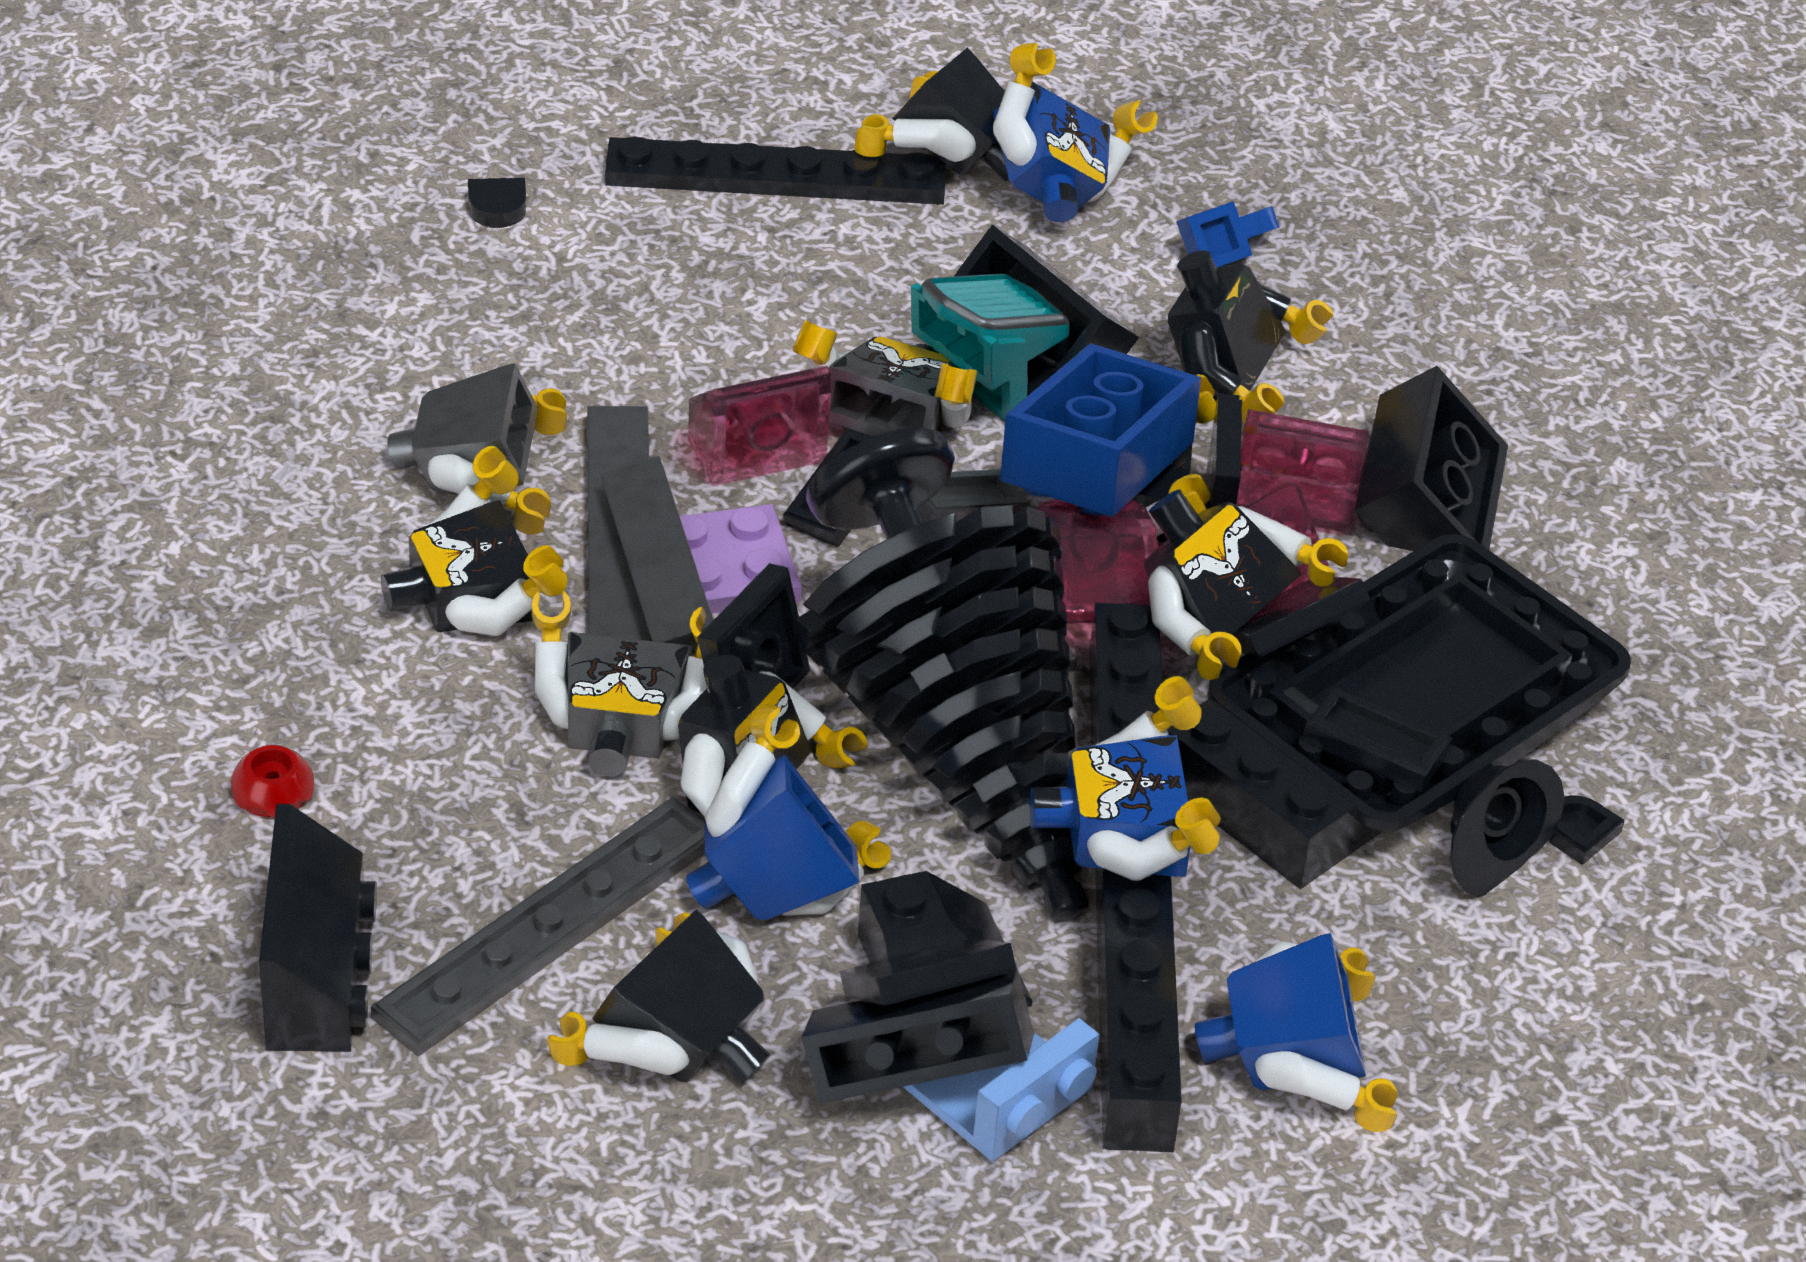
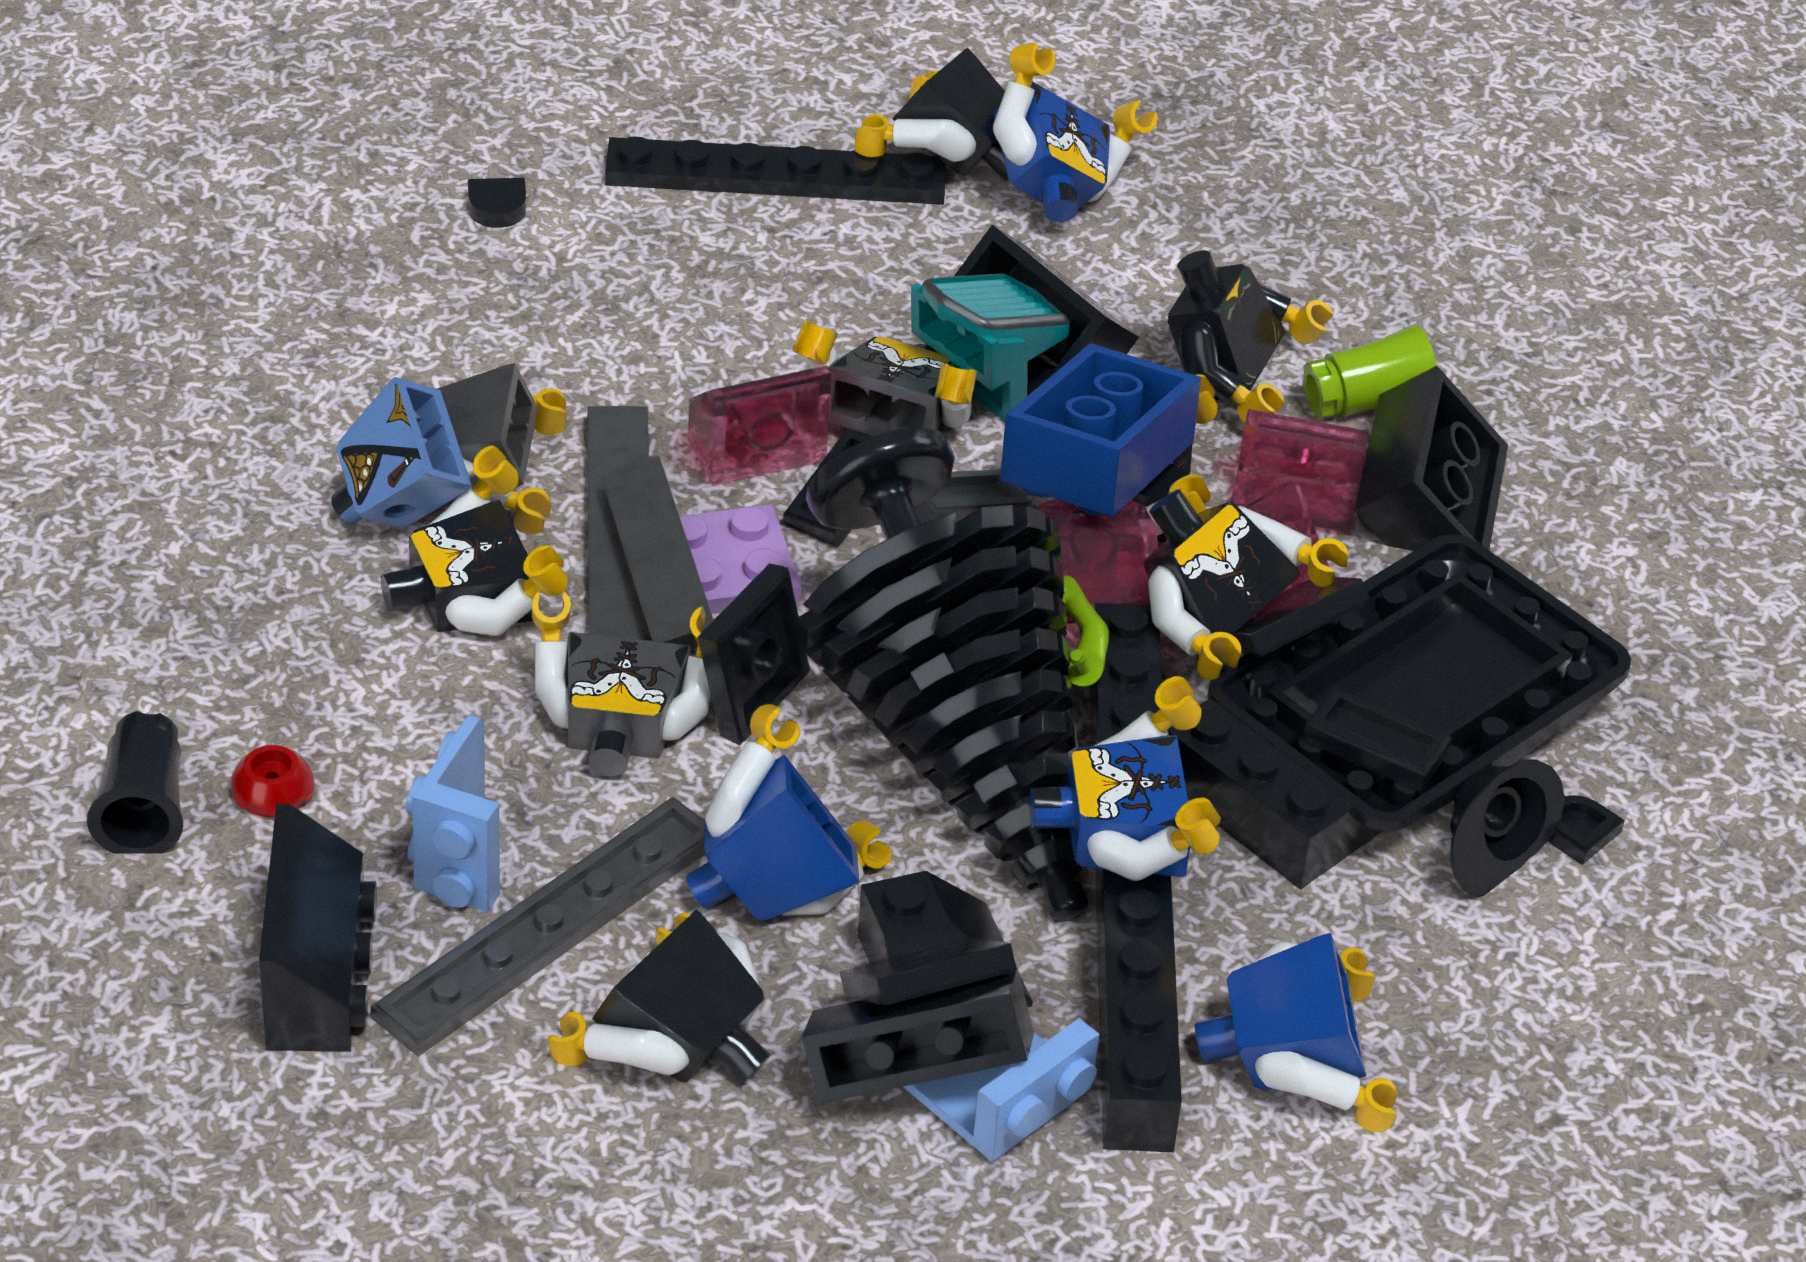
torso [678,655,868,817] -> none
blue plate [1176,201,1280,267] -> none
black tile [1204,393,1242,509] -> none
none -> black plant [87,711,183,854]
none -> medium blue torso [331,377,472,528]
none -> light blue bracket [406,714,500,913]
none -> lime piece [1062,575,1109,688]
none -> lime plant [1302,324,1437,419]

